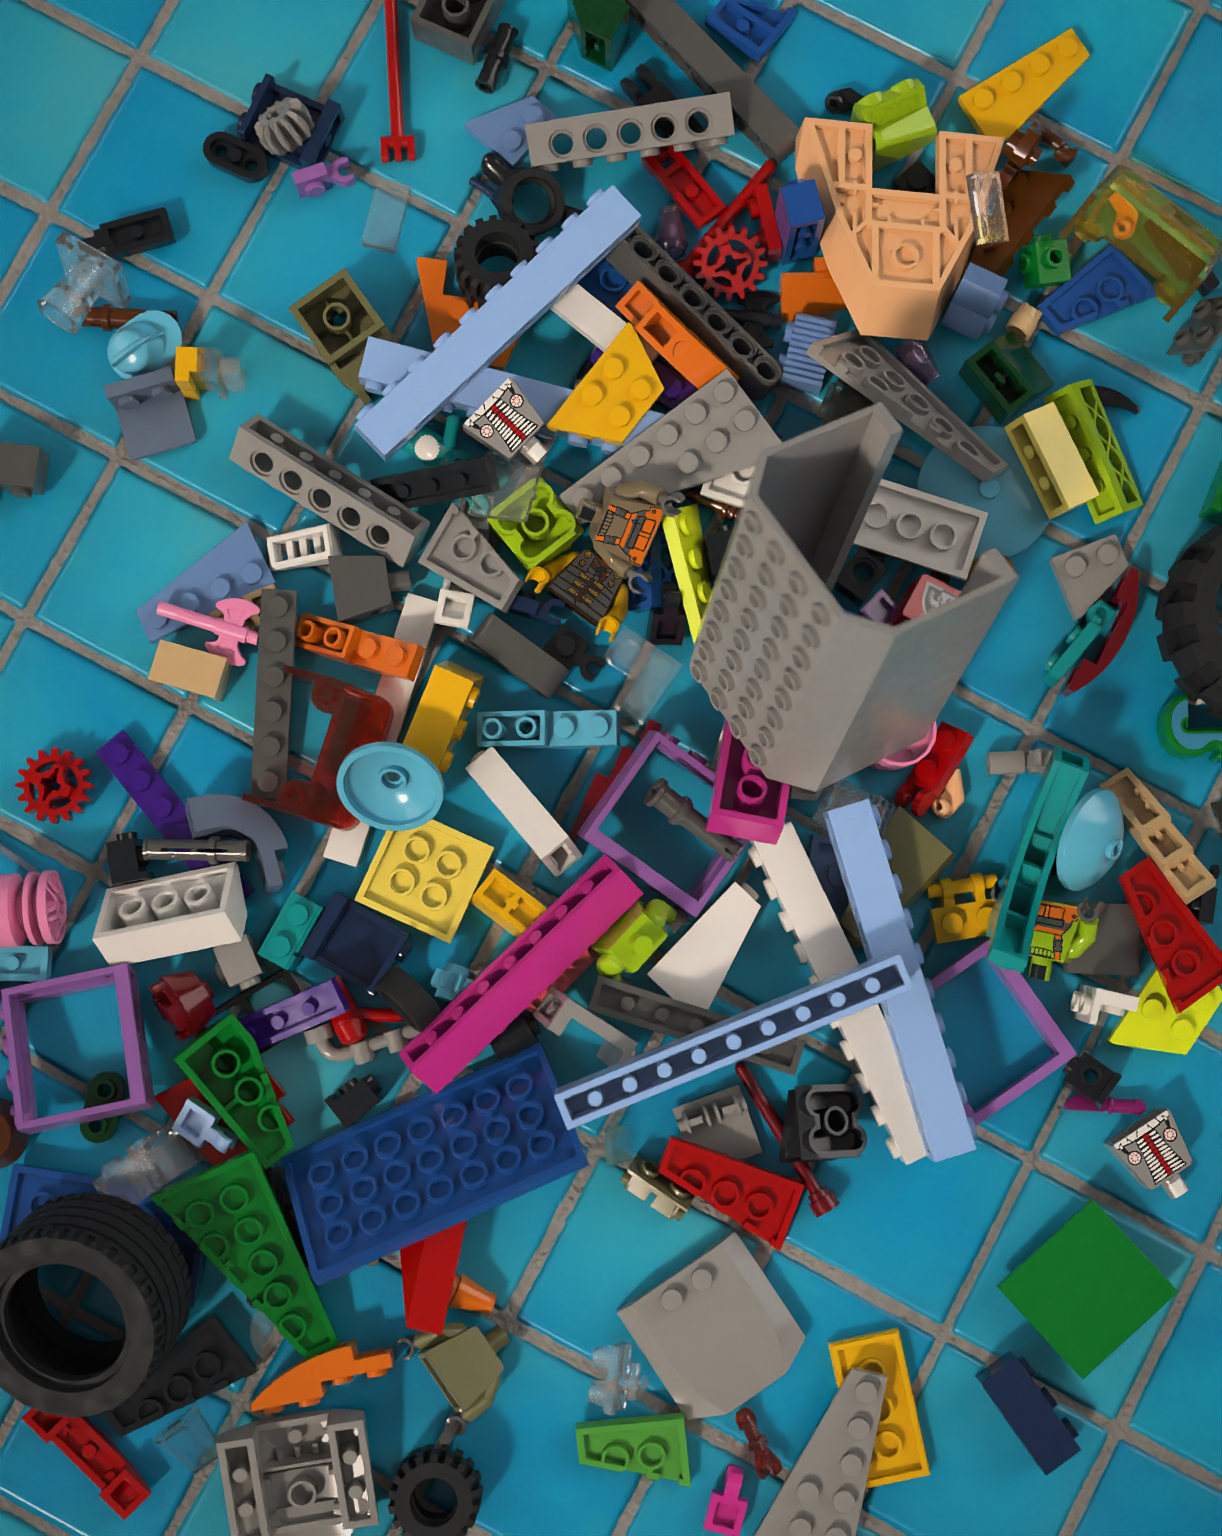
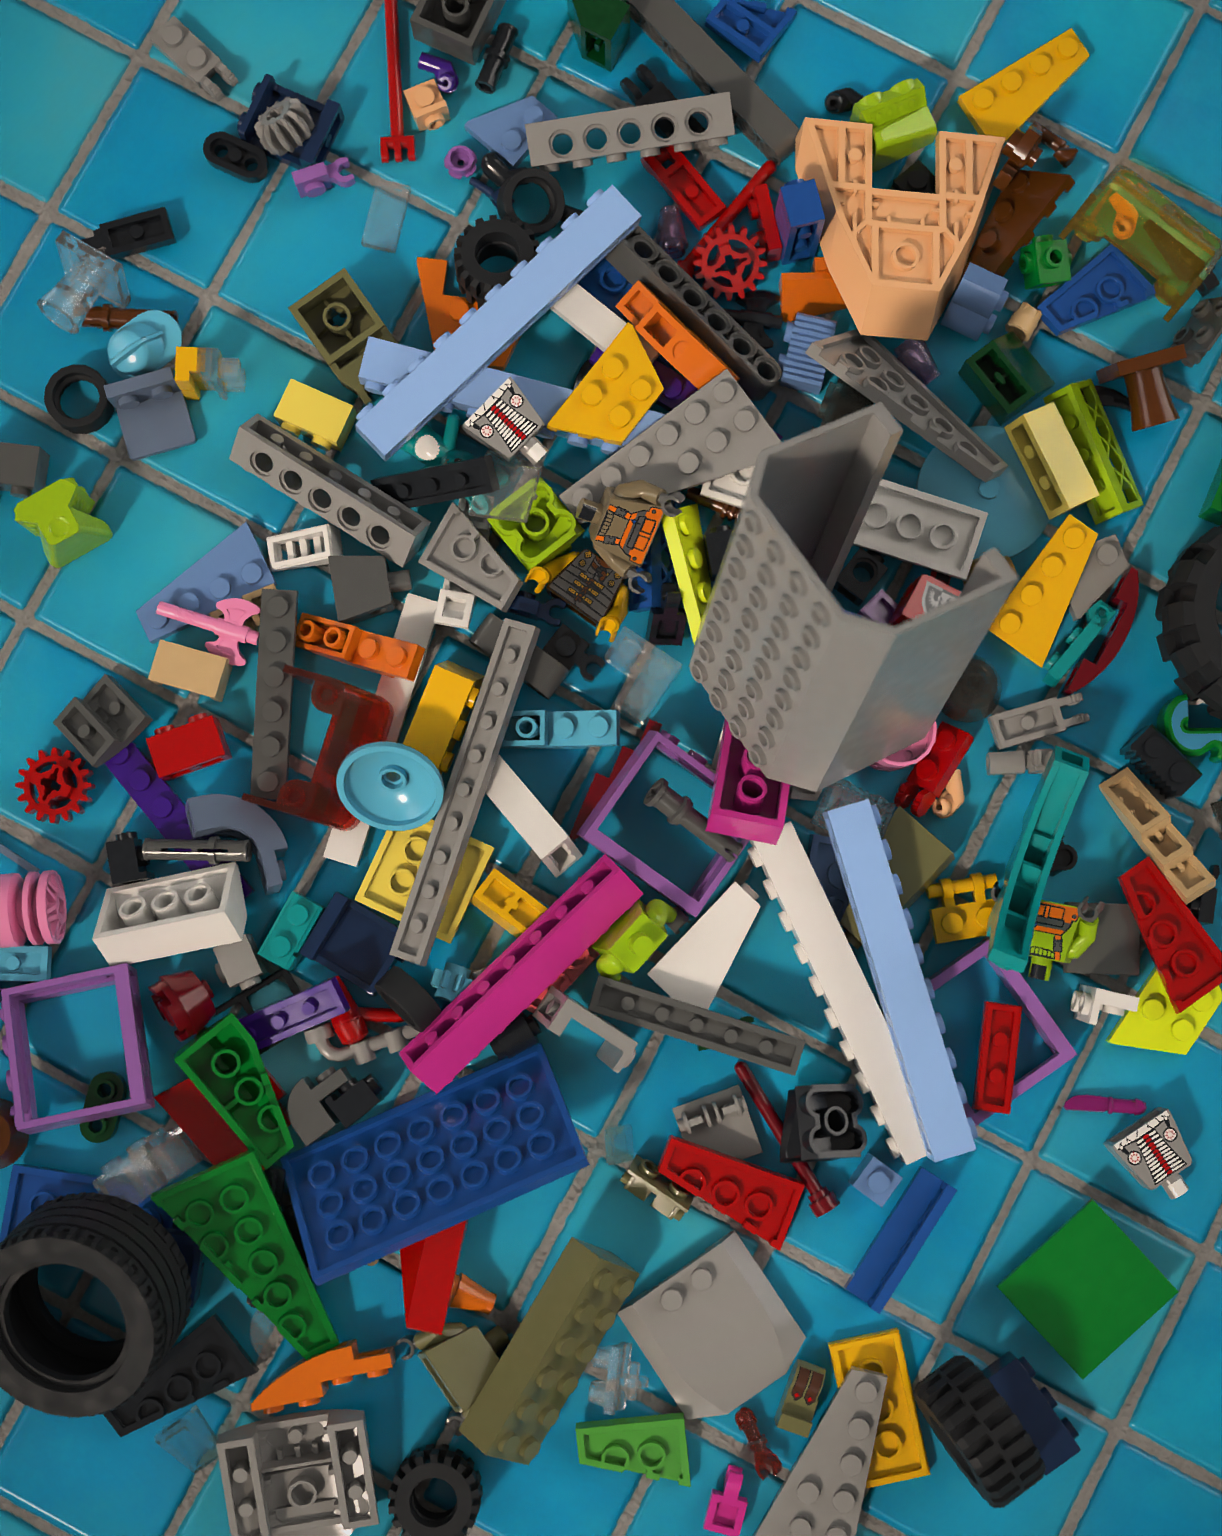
red slope [21,1408,152,1521] -> none
light blue plate [171,1096,240,1153] -> none
light blue brick [554,950,915,1130] -> none
clear tile [966,171,1009,246] -> none
medium azure dish [1056,788,1124,892] -> none
black brick [1062,1052,1122,1110] -> none
none -> lime piece [14,477,113,568]
none -> black tyre [44,364,114,434]
none -> dark grey slope [53,674,153,768]
none -> red brick [146,713,232,781]
none -> light grey hinge [150,15,239,101]
none -> light yellow brick [274,378,357,452]
none -> dark grey brick [287,1066,353,1146]
none -> light grey plate [389,618,541,967]
none -> light nougat bracket [403,78,451,132]
none -> dark purple arm [418,52,459,94]
none -> medium lavender plate [444,145,477,179]
none -> olive brick [458,1237,640,1465]
none -> olive leg [774,1359,826,1438]
none -> blue fence [844,1166,957,1314]
none -> medium blue brick [848,1152,903,1207]
none -> black tyre [913,1355,1046,1508]
none -> clear smoke cone [941,655,1002,723]
none -> red tile [972,1001,1022,1114]
none -> light grey hinge [987,693,1090,751]
none -> yellow wing [988,514,1098,668]
none -> reddish brown plant [1096,344,1187,432]
none -> black brick [1120,724,1202,799]

